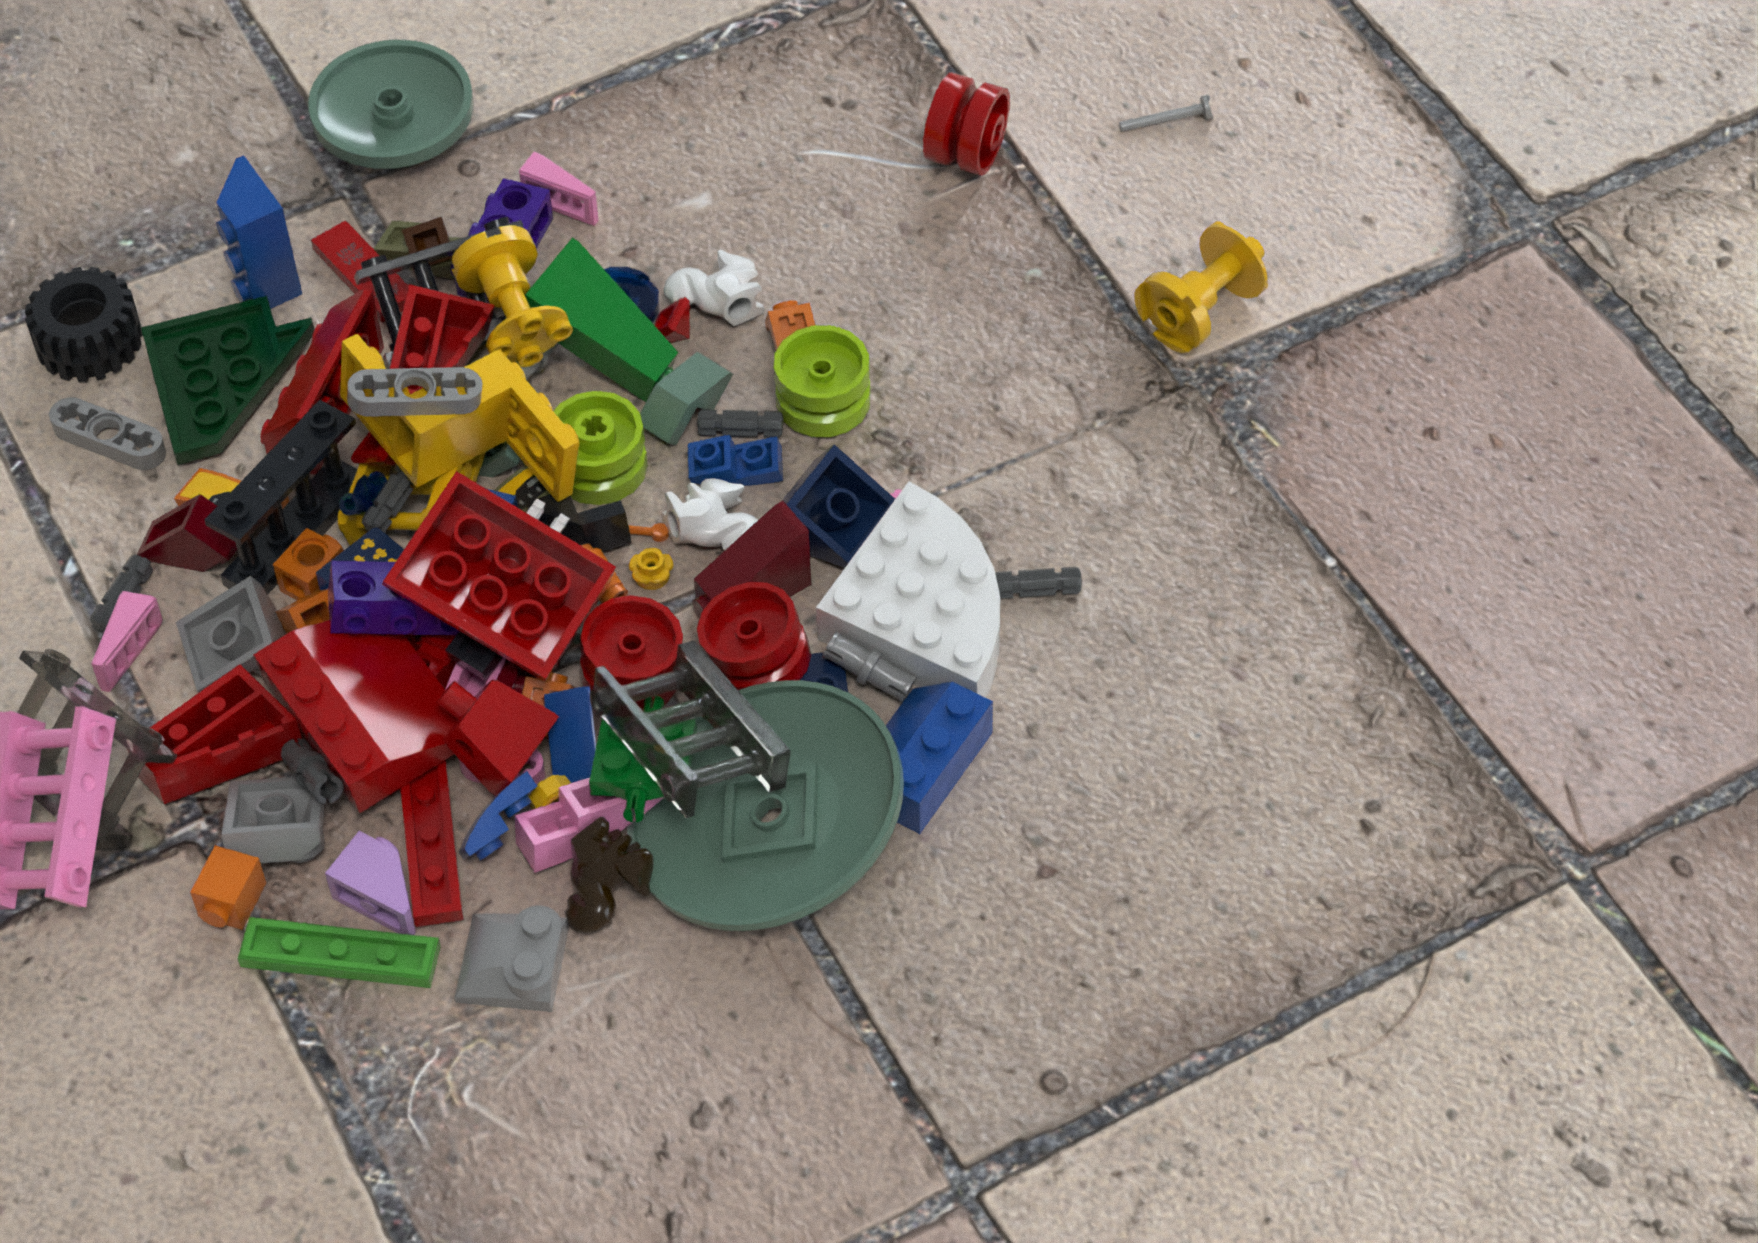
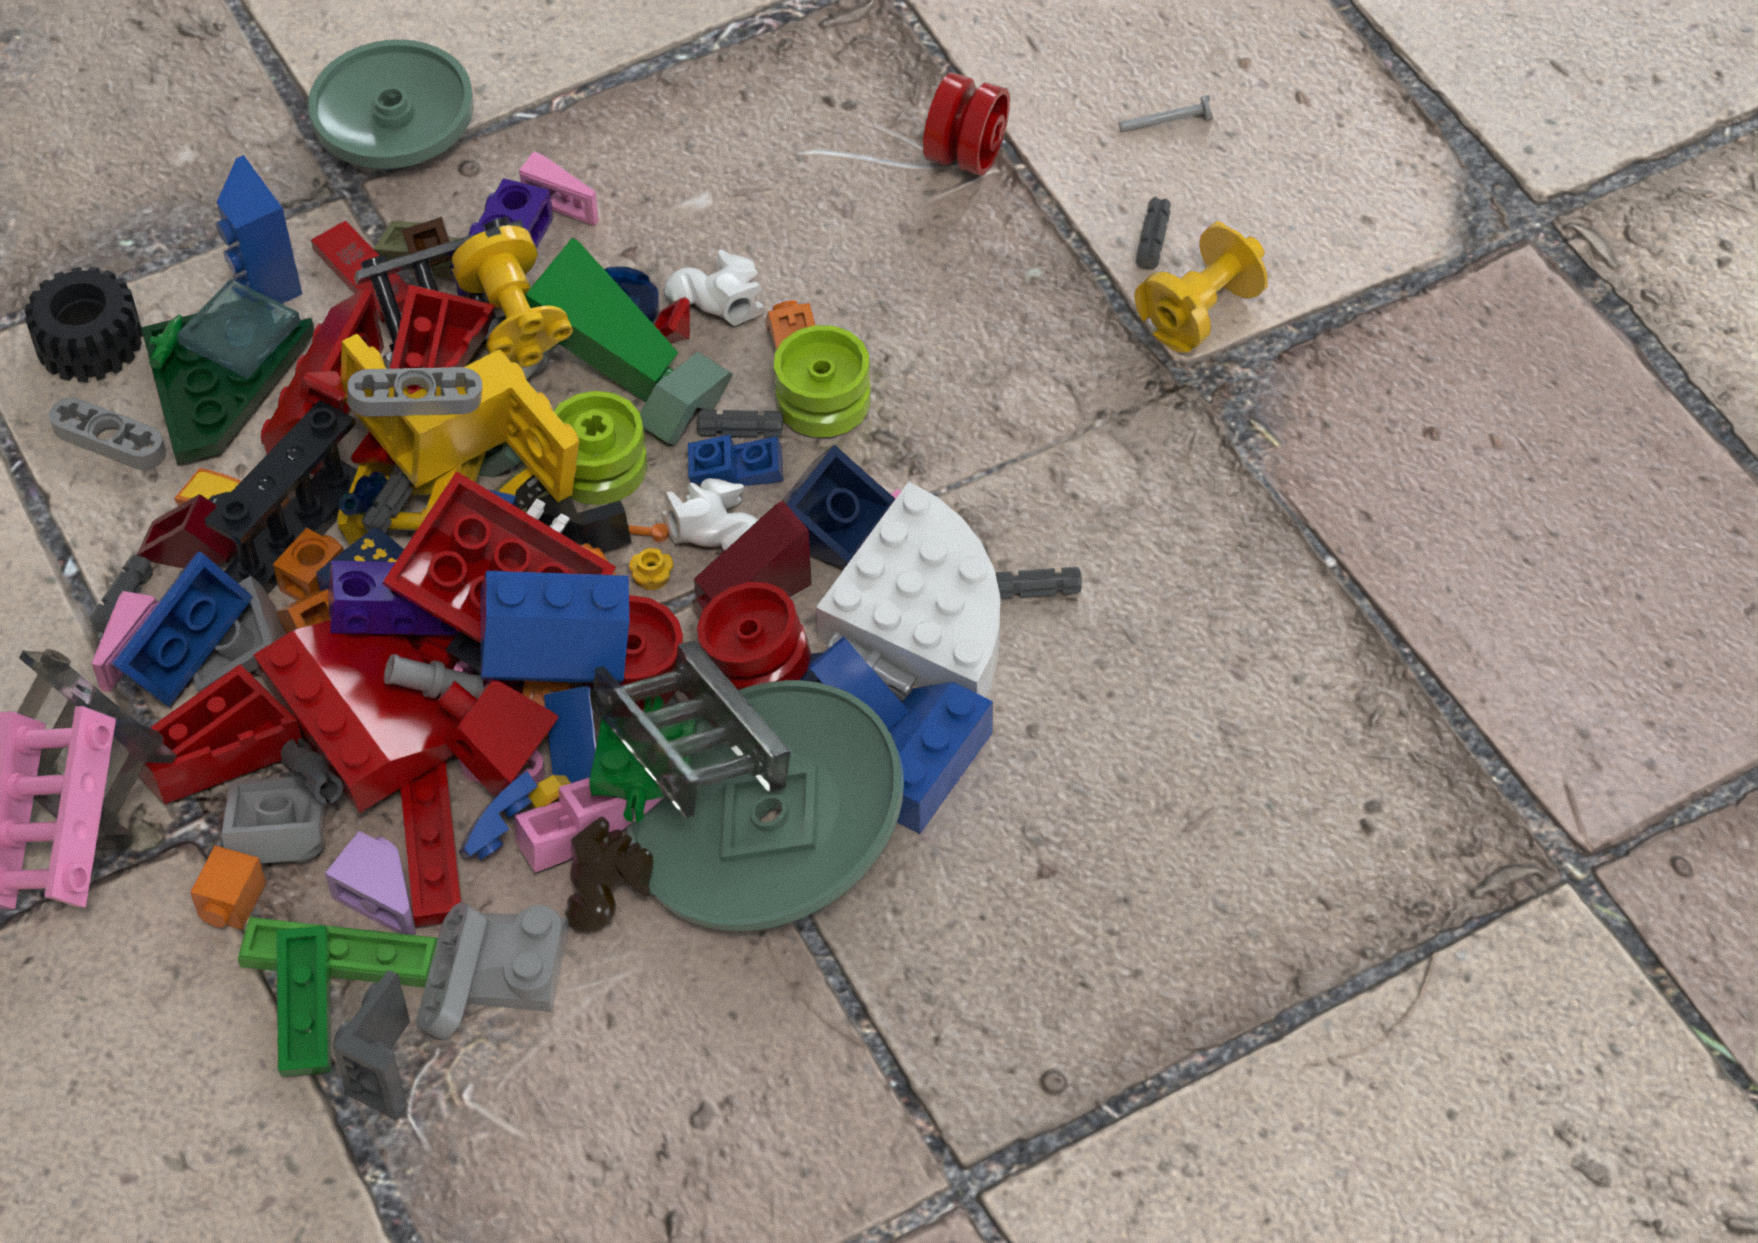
none -> blue slope [110,551,253,707]
none -> green helmet [149,314,183,369]
none -> clear light blue plate [177,279,301,378]
none -> green plate [276,925,331,1077]
none -> red slope [299,371,346,411]
none -> dark grey bracket [333,970,410,1120]
none -> light grey pin [384,654,483,699]
none -> light grey beam [417,902,487,1040]
none -> blue slope [480,571,629,683]
none -> blue slope [808,636,909,730]
none -> dark grey axle [1136,197,1171,269]

